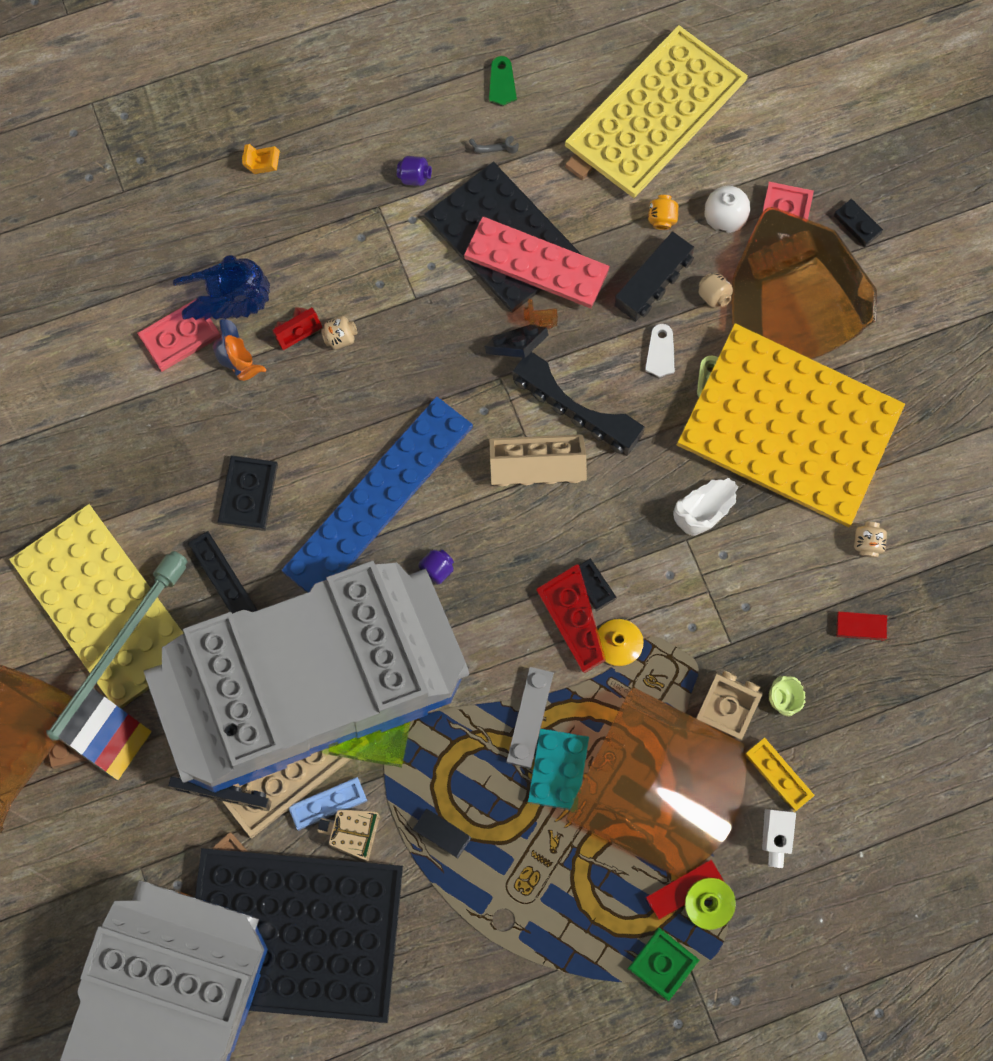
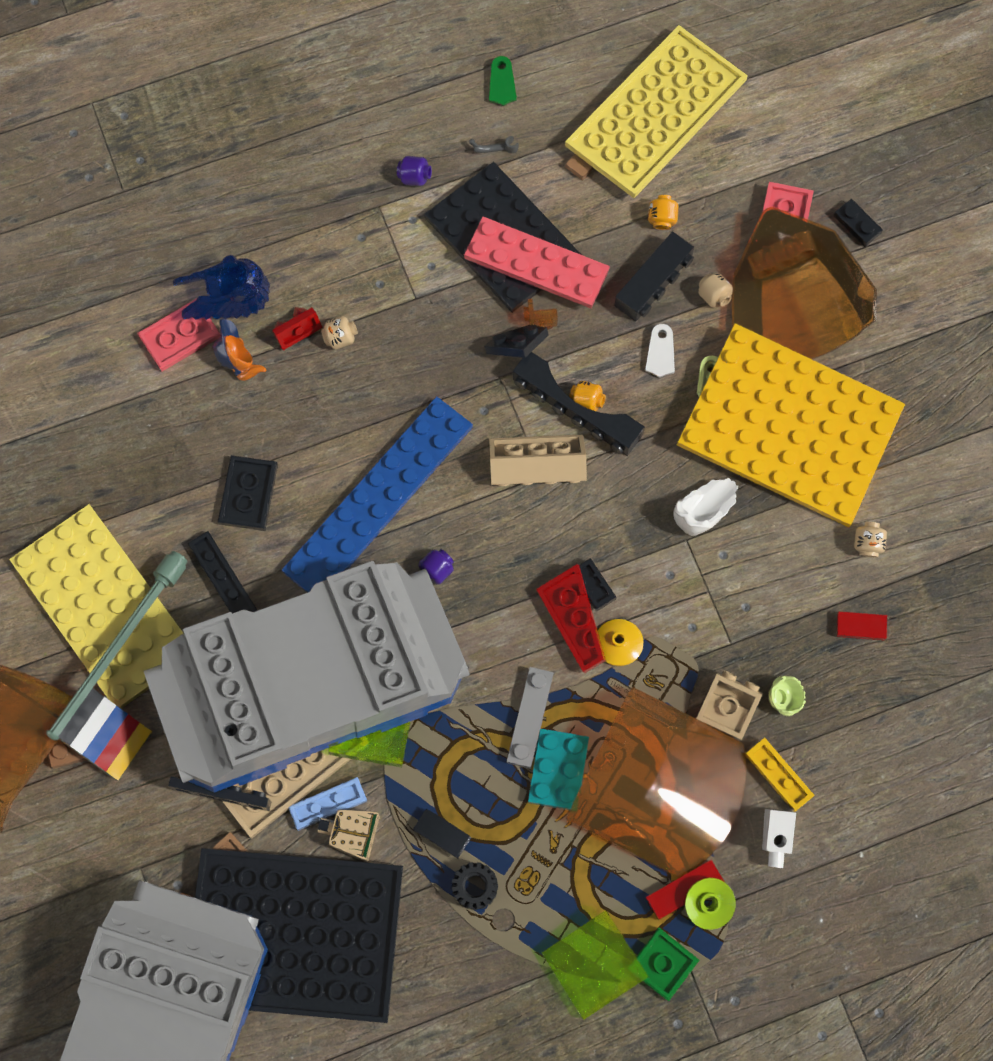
light orange bracket [242,144,280,174] -> none
white cylinder [705,186,750,233] -> none
none -> black tyre [452,862,498,910]
none -> clear neon green plate [542,910,649,1020]
none -> light orange head [569,381,606,411]

